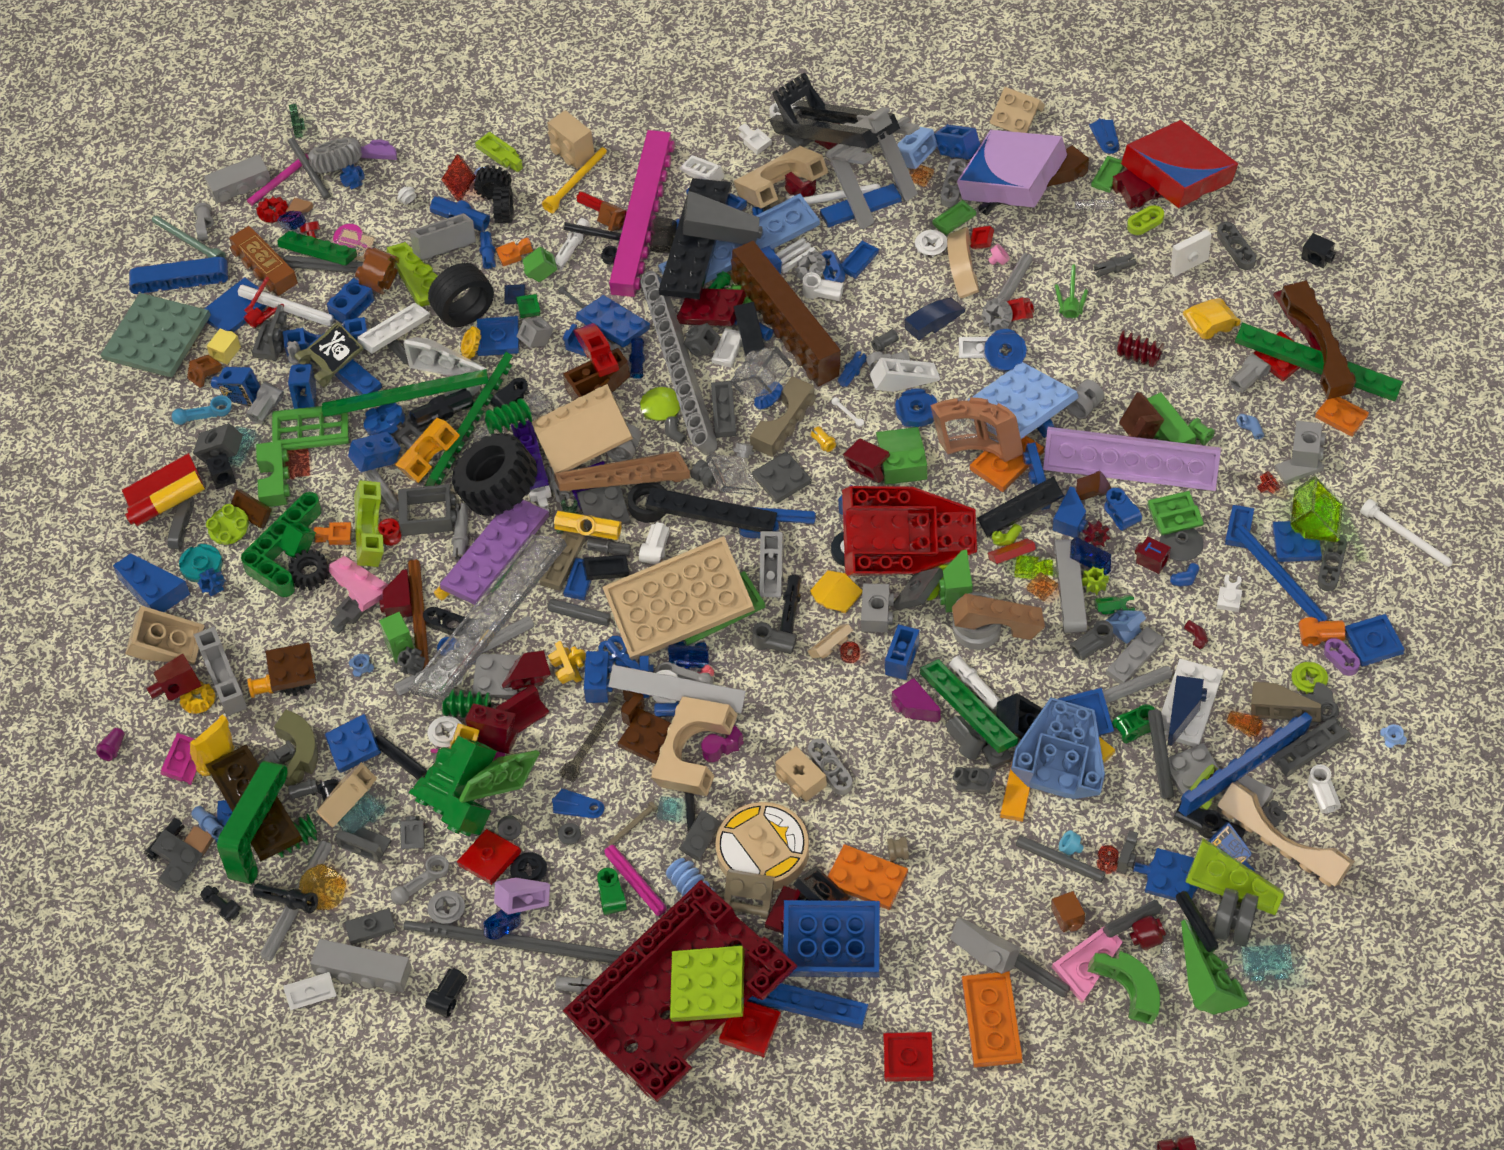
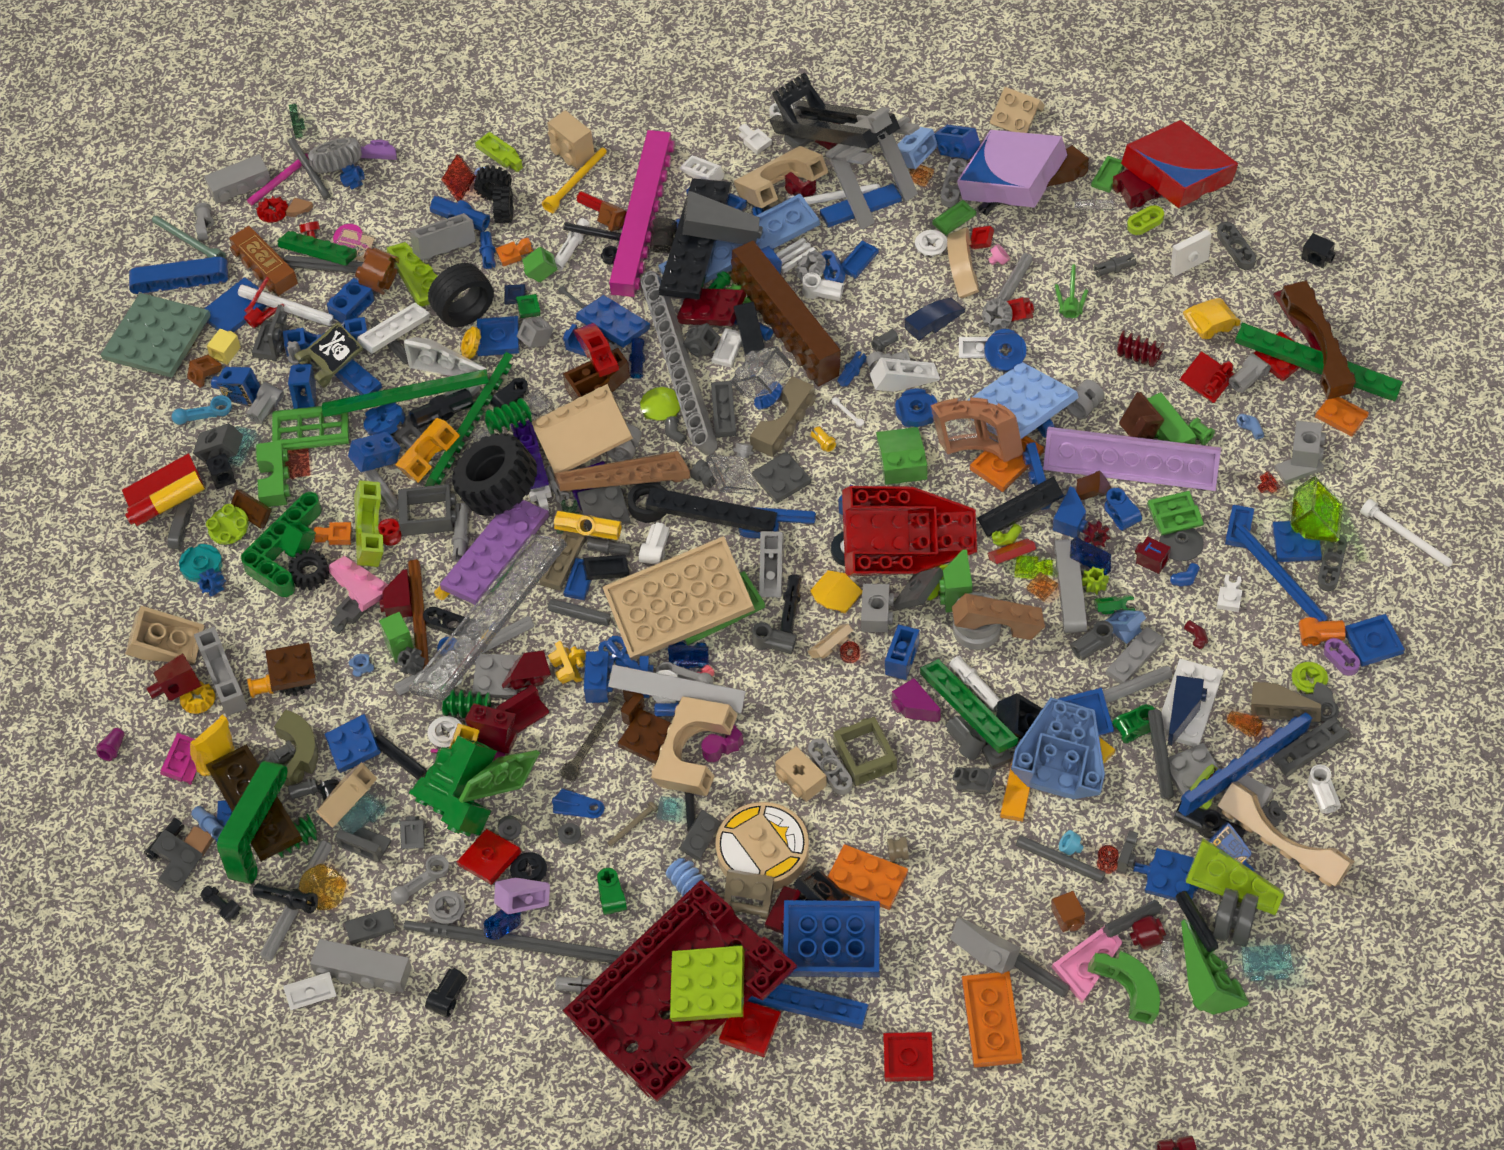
blue wedge [113,553,190,612] -> none
clear blue beam [277,211,307,230] -> none
white plate [397,187,416,205] -> none
dark pink axle [604,845,667,916] -> none
dark red panel [843,438,890,483] -> none
blue piece [1089,118,1119,154] -> none
light blue plate [1380,724,1407,748] -> none
none -> olive window [833,716,897,786]
none -> red hinge [1179,351,1235,403]

